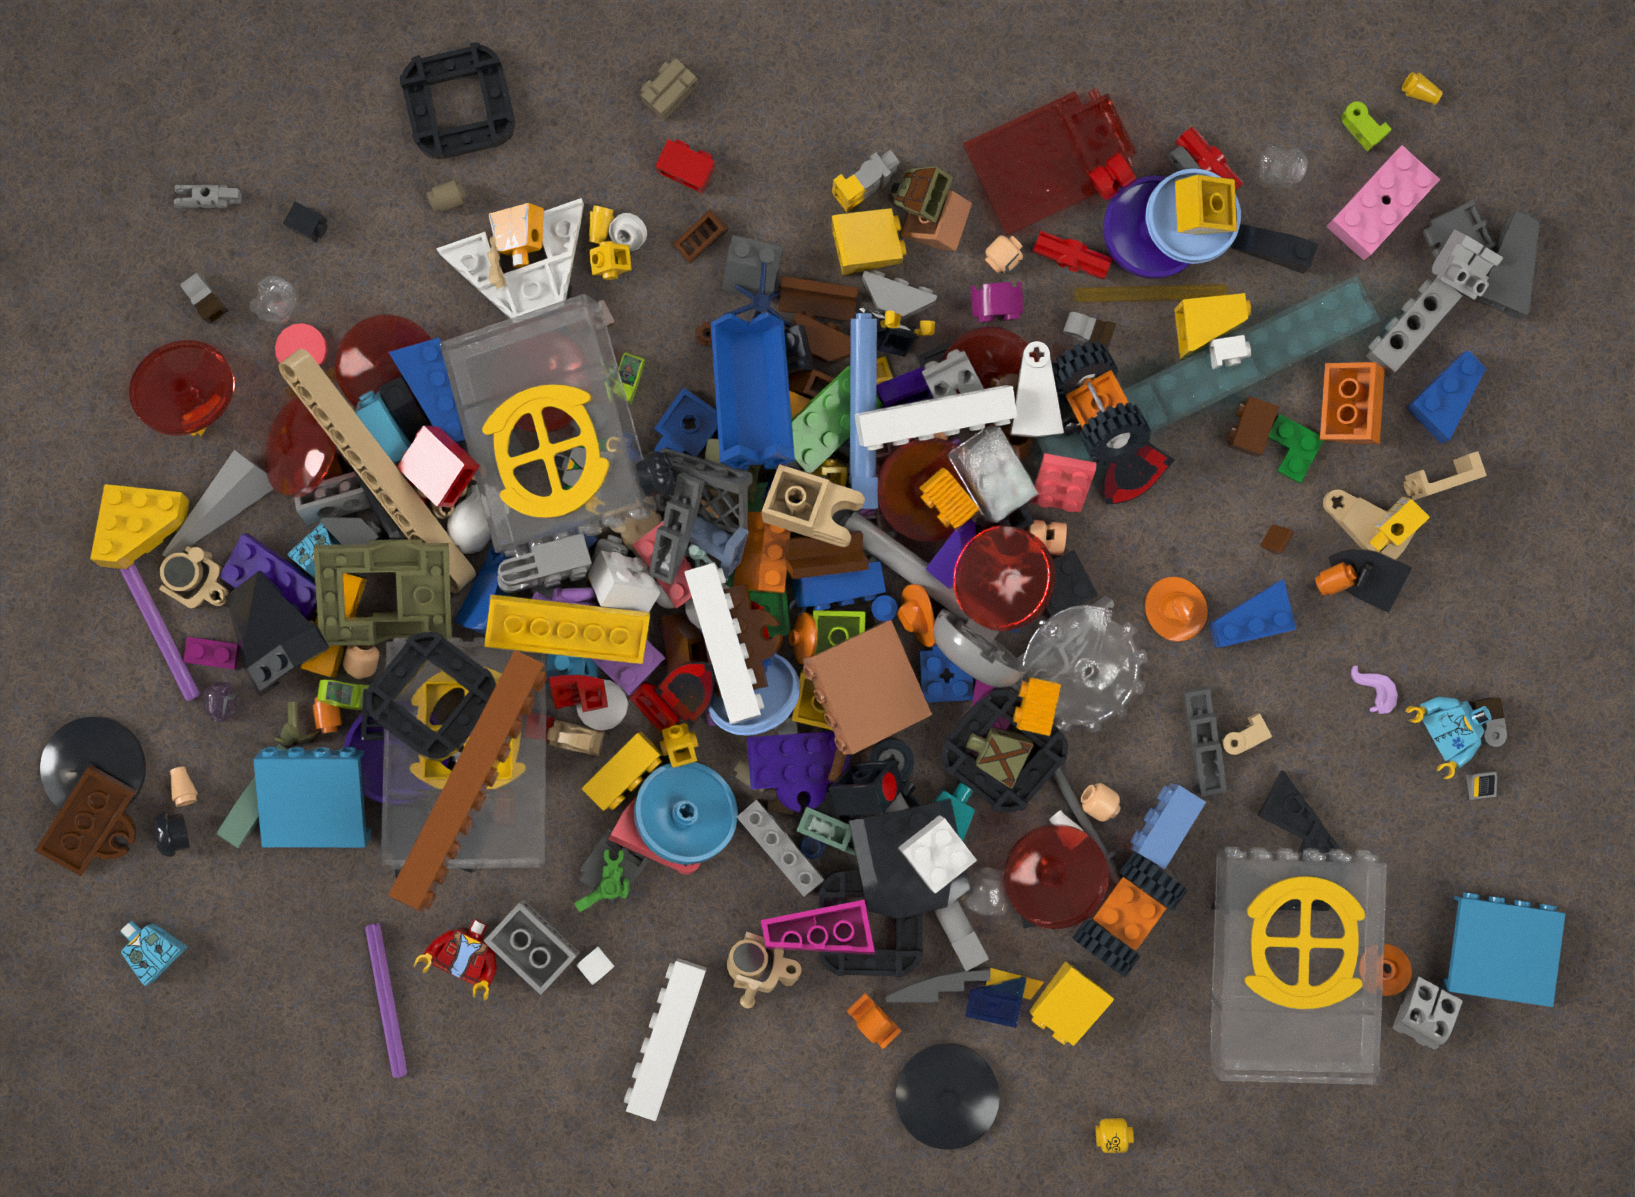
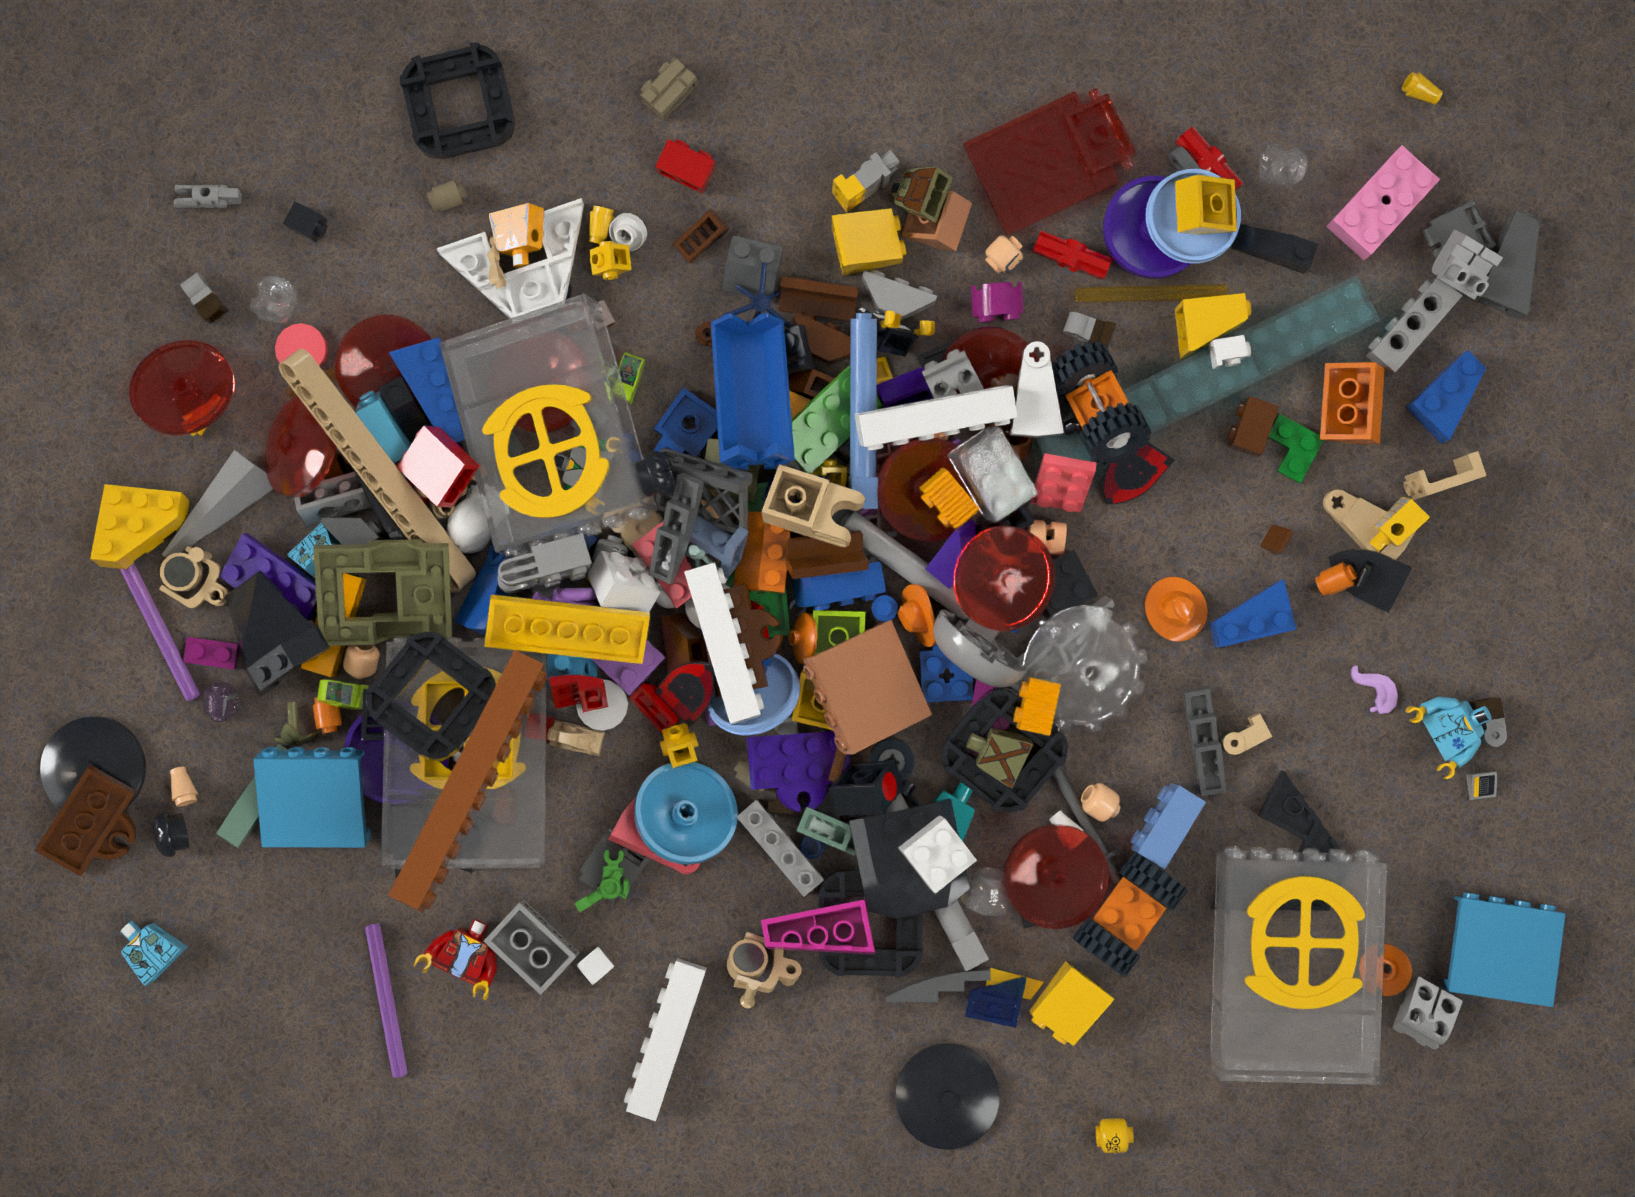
yellow brick [581,732,663,811] -> none
orange pin [847,993,902,1049] -> none
red wheel [1088,153,1137,201] -> none
lime leg [1342,101,1392,152] -> none

